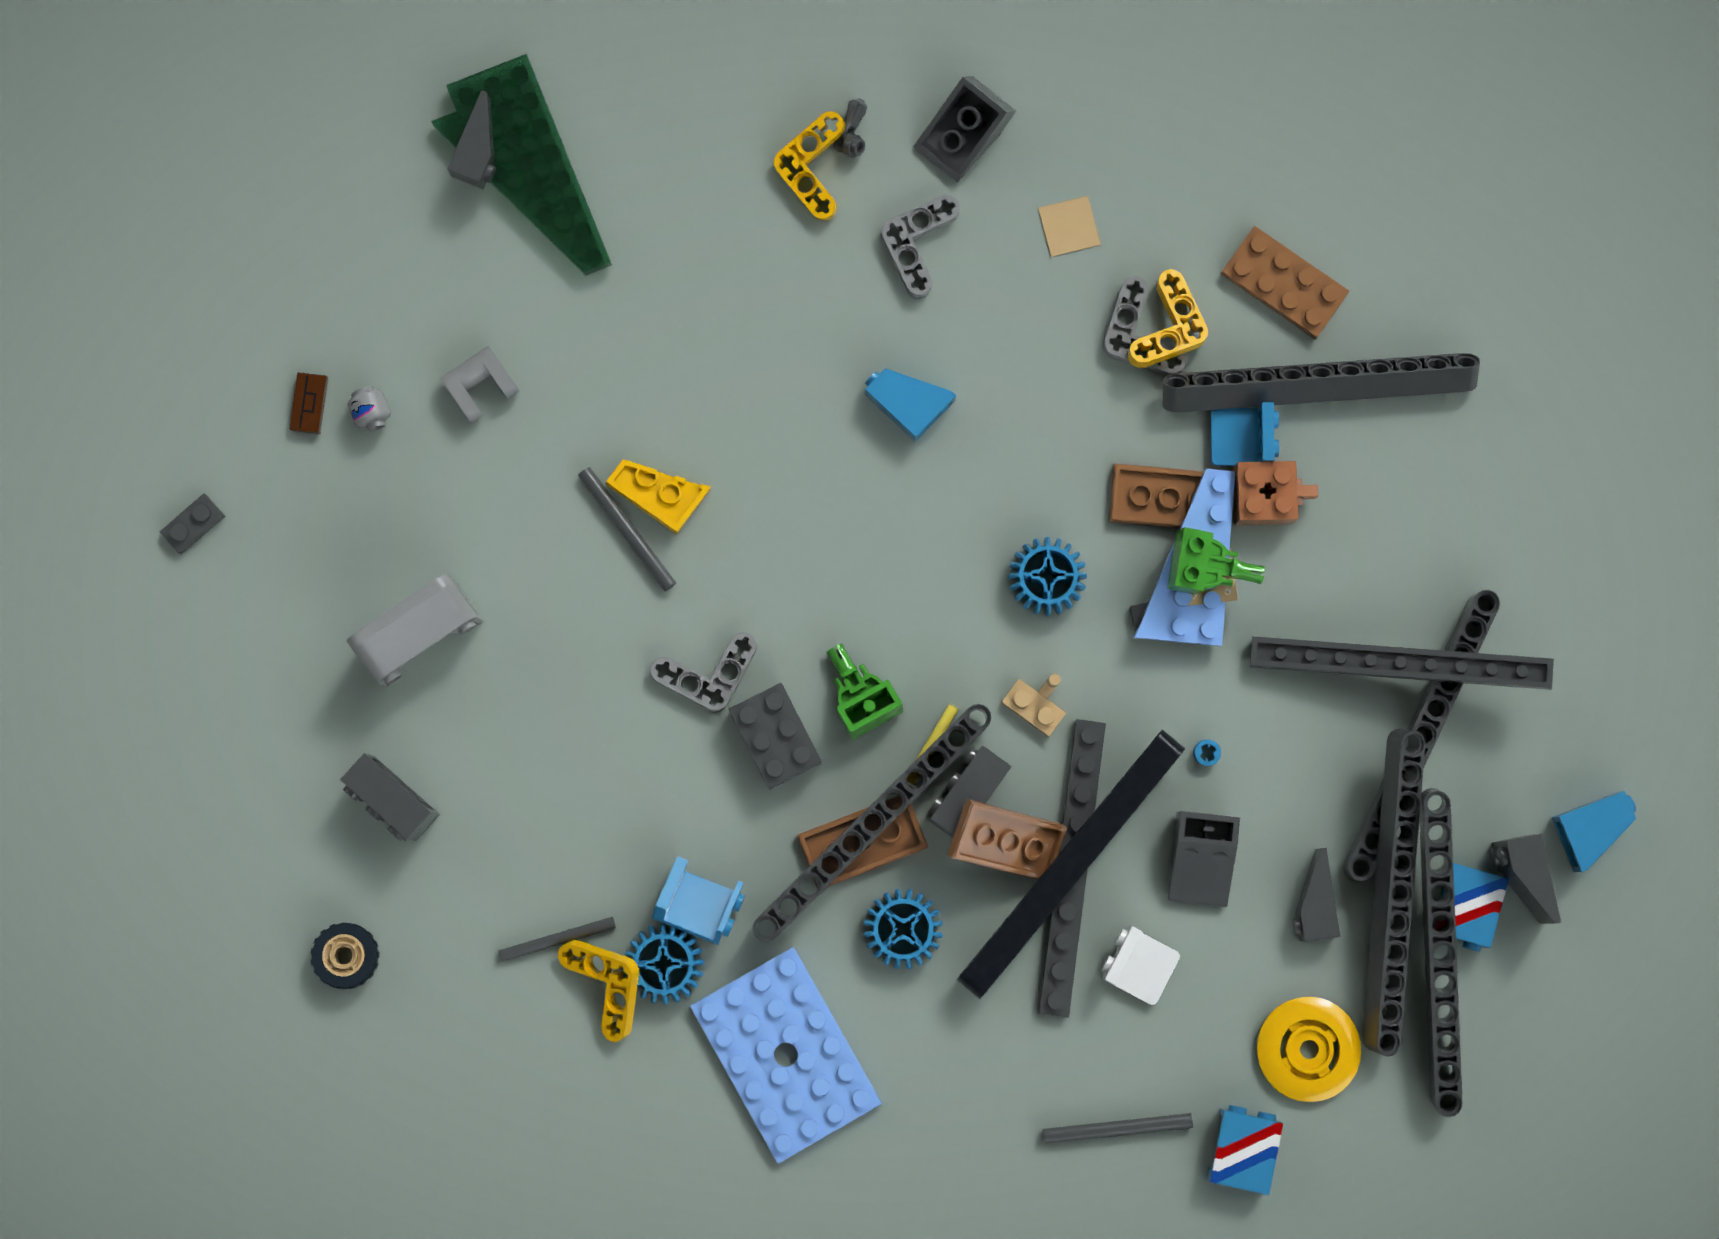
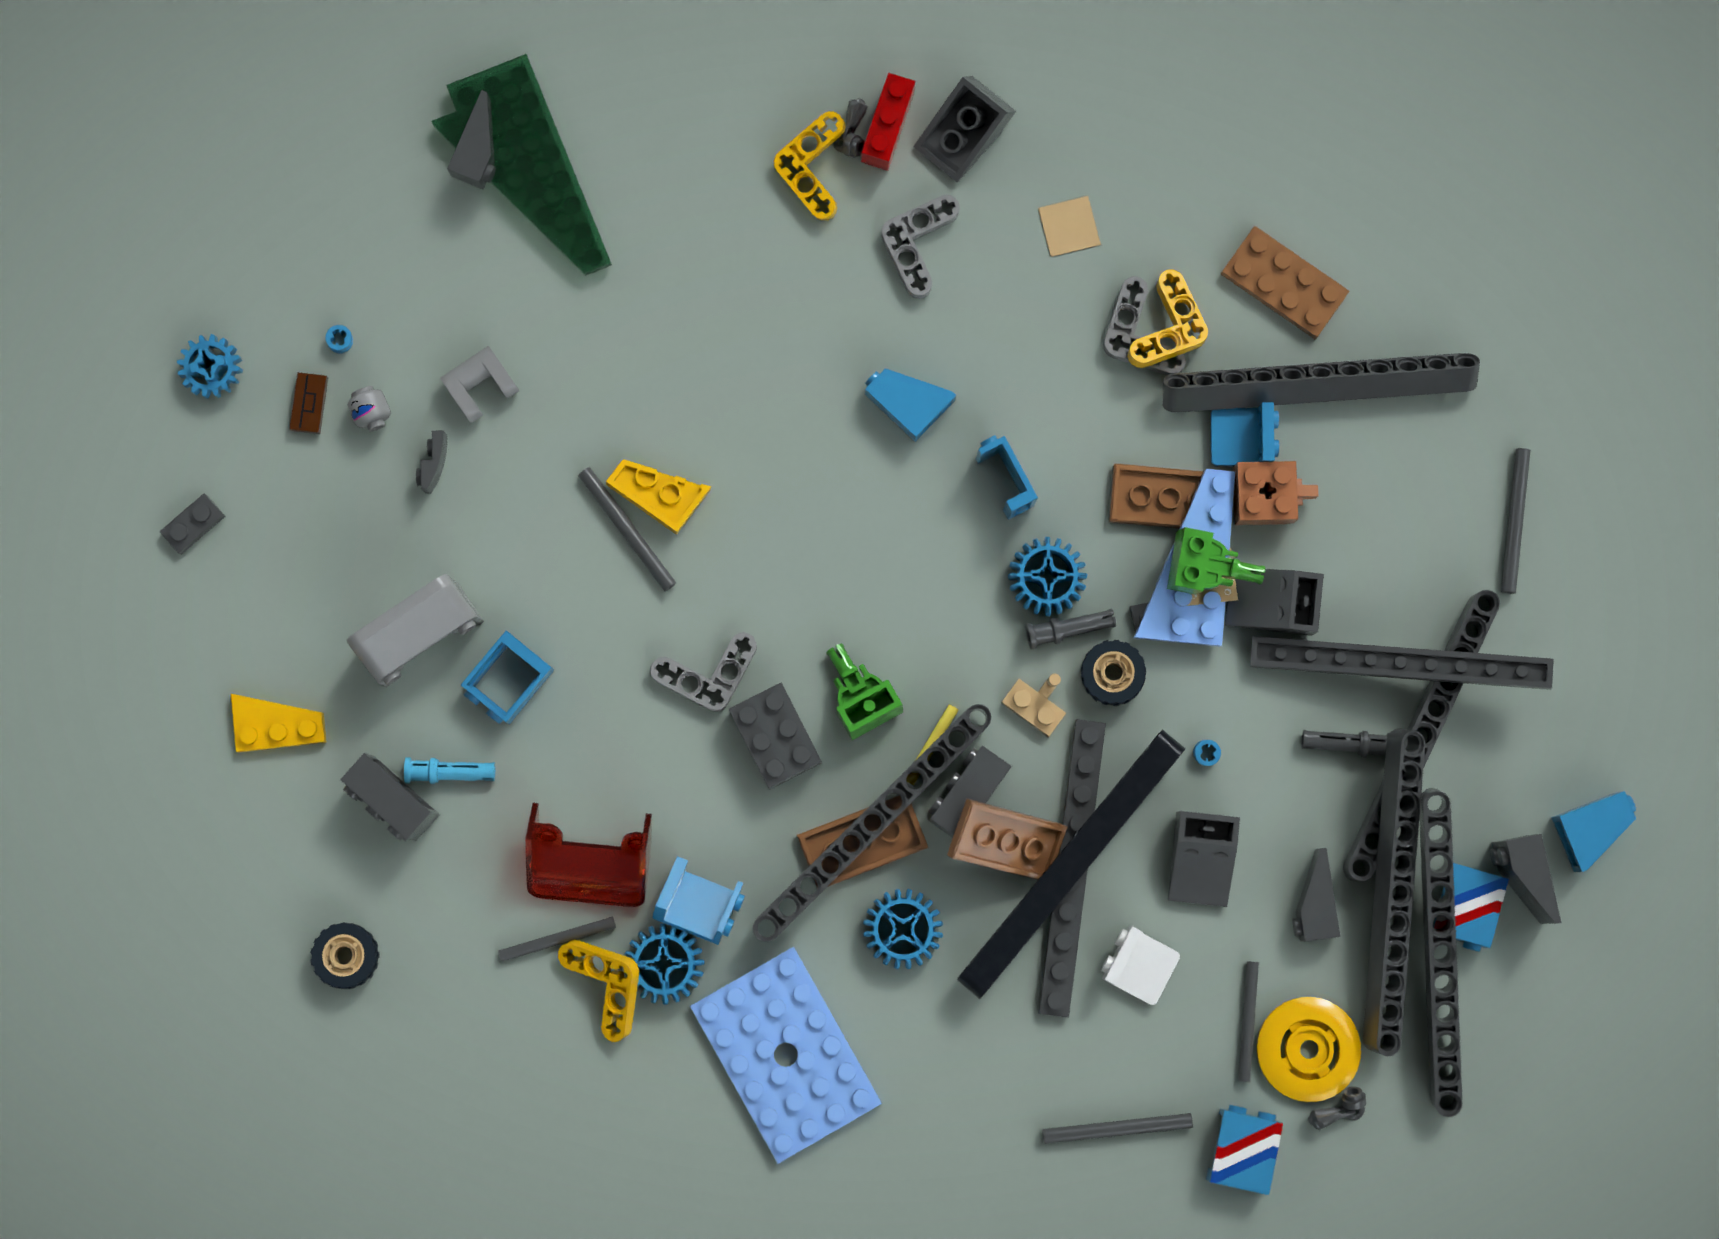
none -> dark azure gear [177,334,243,399]
none -> yellow wing [231,694,327,753]
none -> dark azure bush [326,325,353,353]
none -> medium azure pin [404,757,496,784]
none -> dark grey slope [416,430,448,494]
none -> dark azure window [461,630,554,724]
none -> clear red windscreen [525,803,652,907]
none -> red brick [861,72,916,171]
none -> dark azure panel [976,435,1038,520]
none -> dark grey pin [1025,609,1116,650]
none -> black wheel [1081,640,1146,706]
none -> dark grey slope [1225,569,1324,636]
none -> dark grey bar [1238,961,1259,1082]
none -> dark grey pin [1301,730,1390,757]
none -> dark grey piece [1308,1087,1366,1130]
none -> dark grey piece [1501,448,1531,594]

